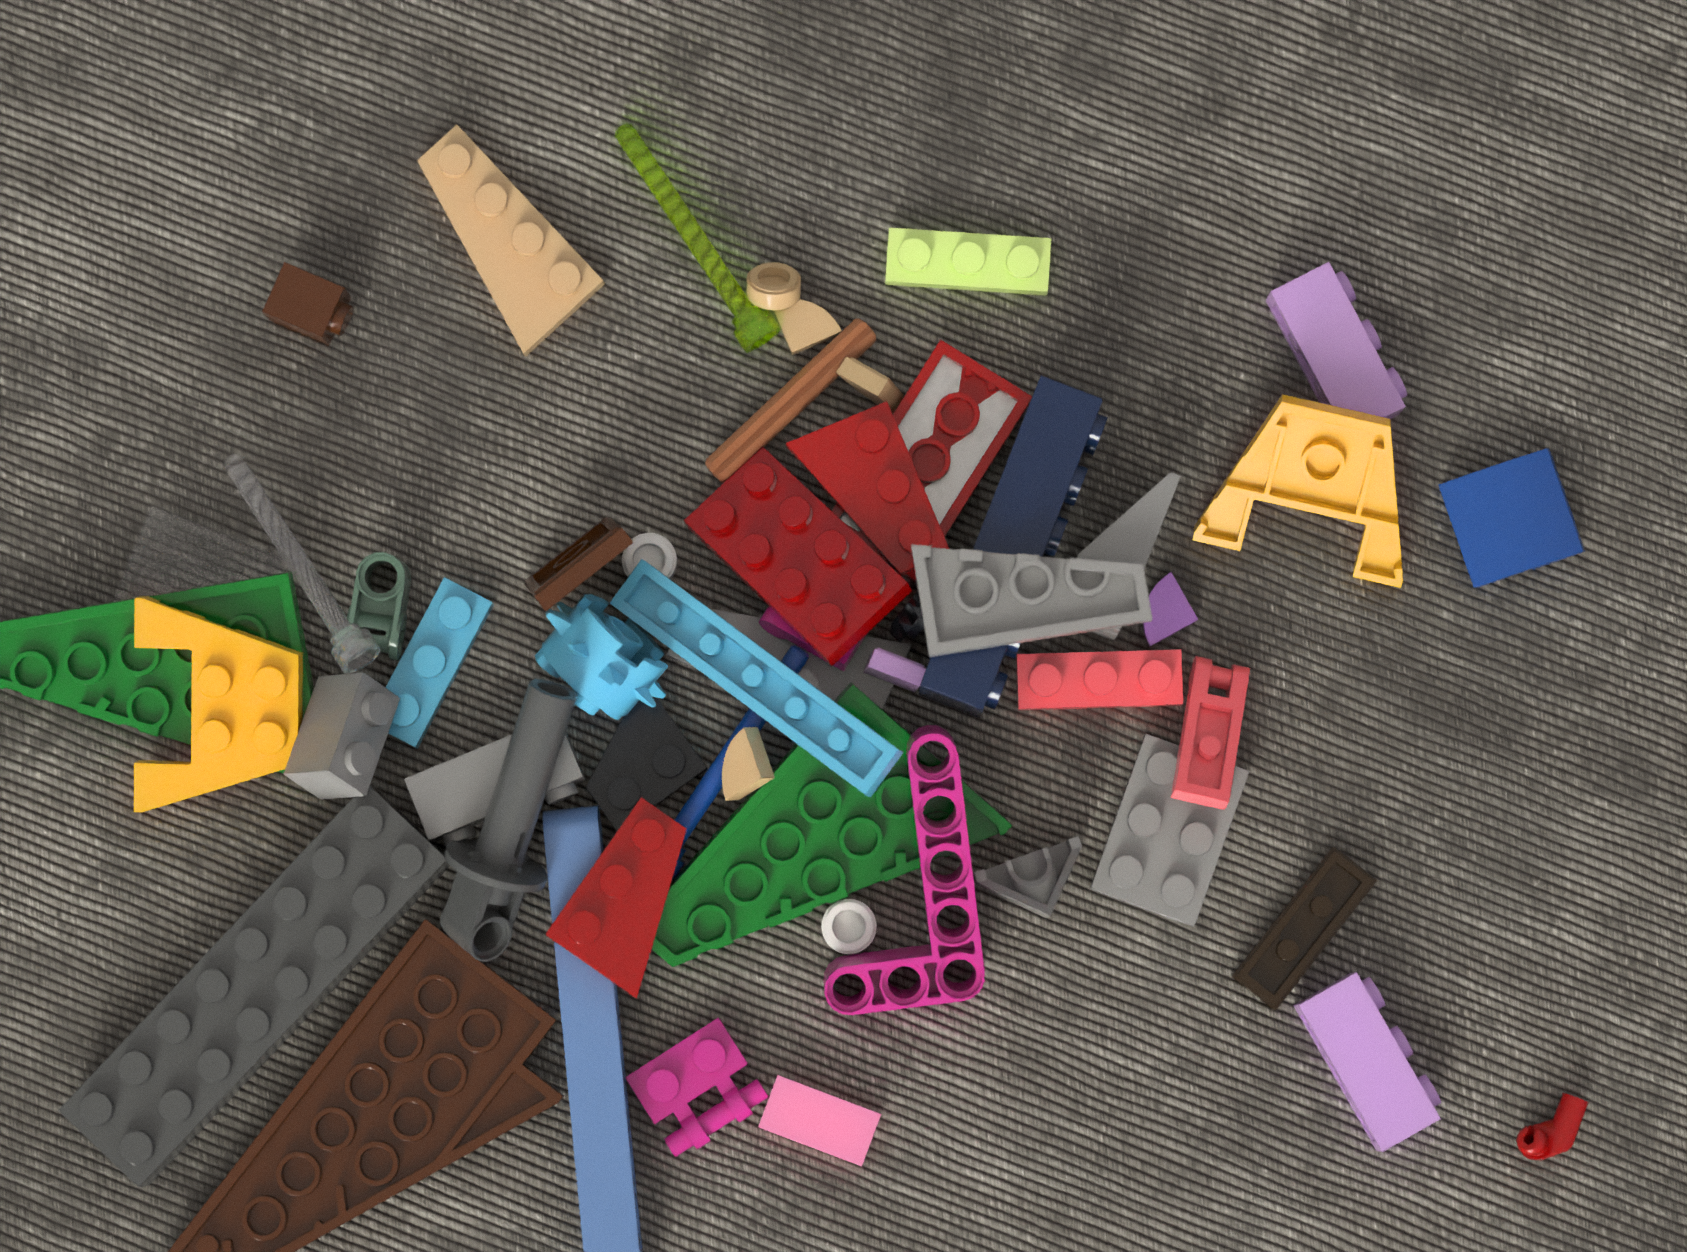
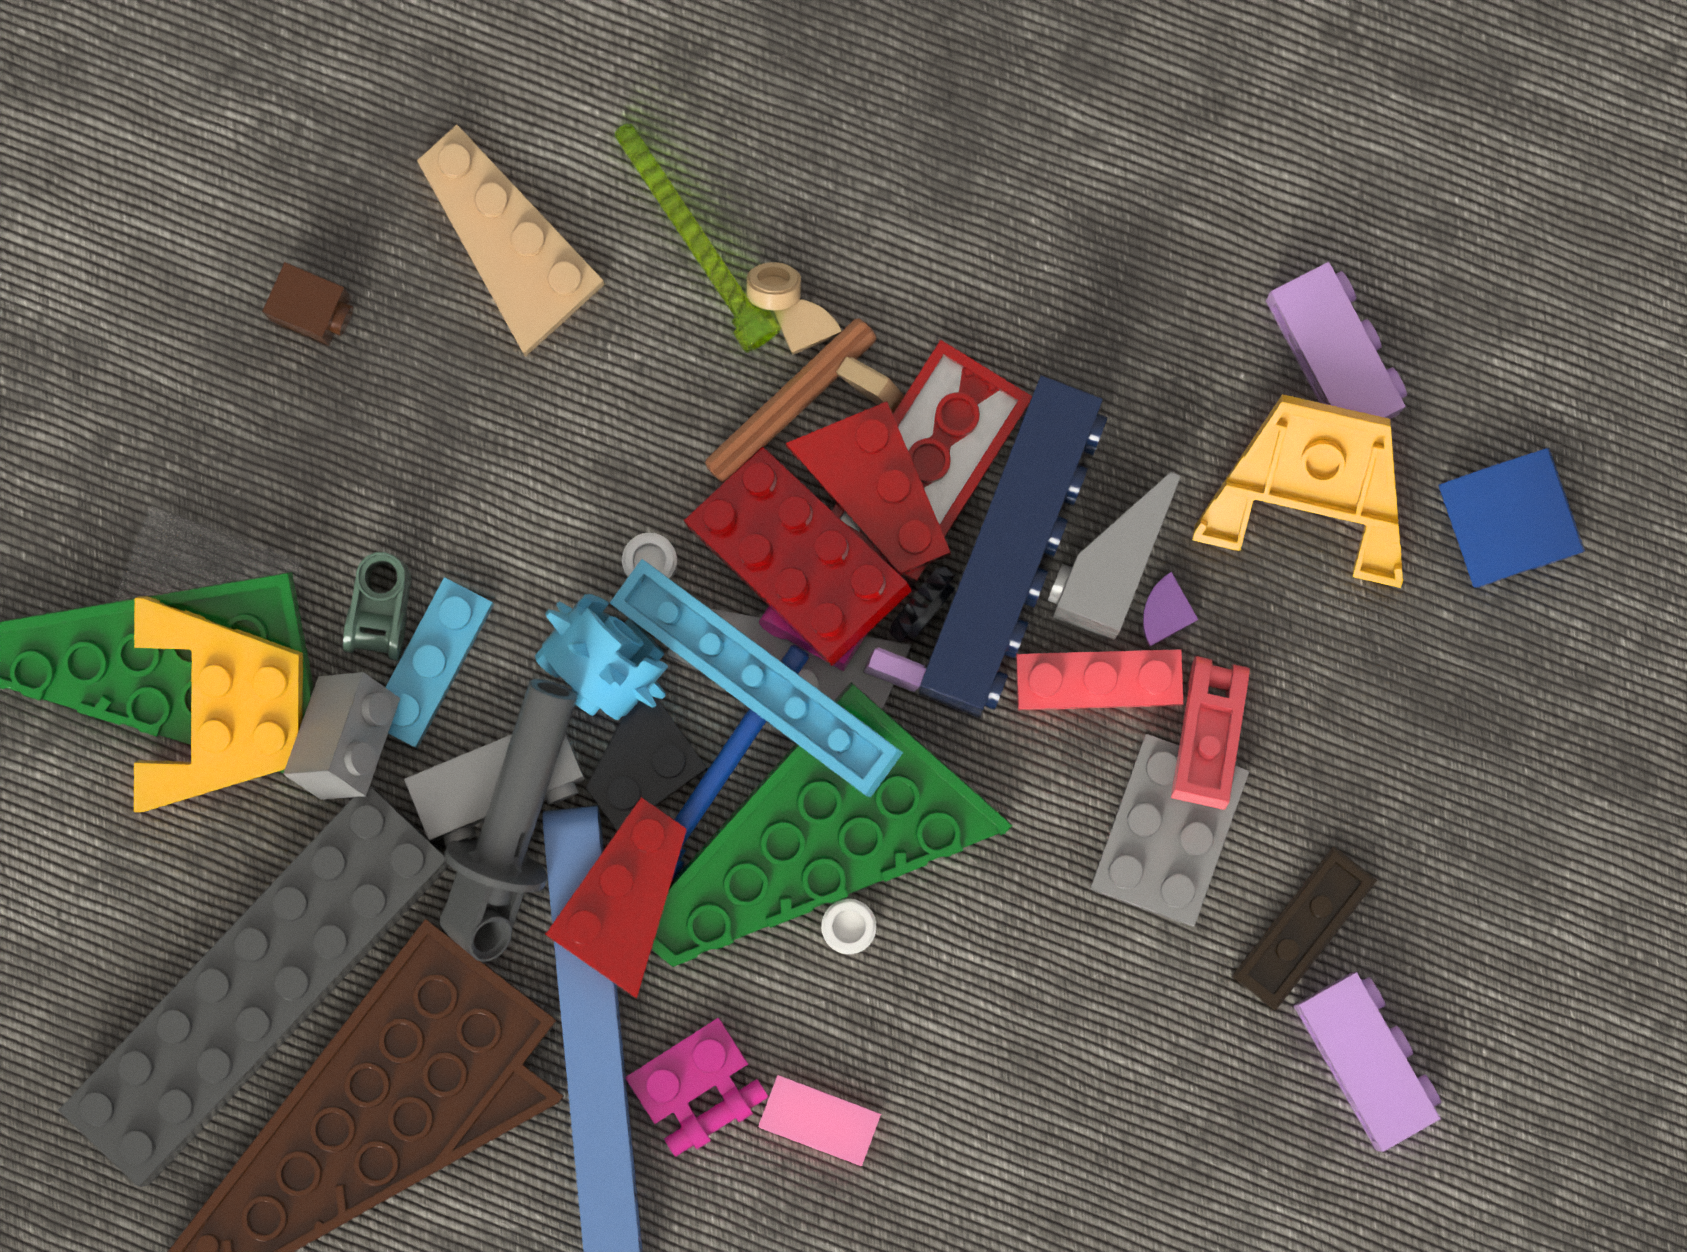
clear piece [224,454,381,674] -> none
reddish brown tile [524,517,634,611] -> none
tan tile [722,727,775,801] -> none
dark pink beam [824,725,985,1015] -> none
yellowish green plate [885,228,1051,296] -> none
light grey wing [911,545,1152,657] -> none
light grey slope [973,836,1082,918] -> none
red arm [1516,1093,1589,1161] -> none

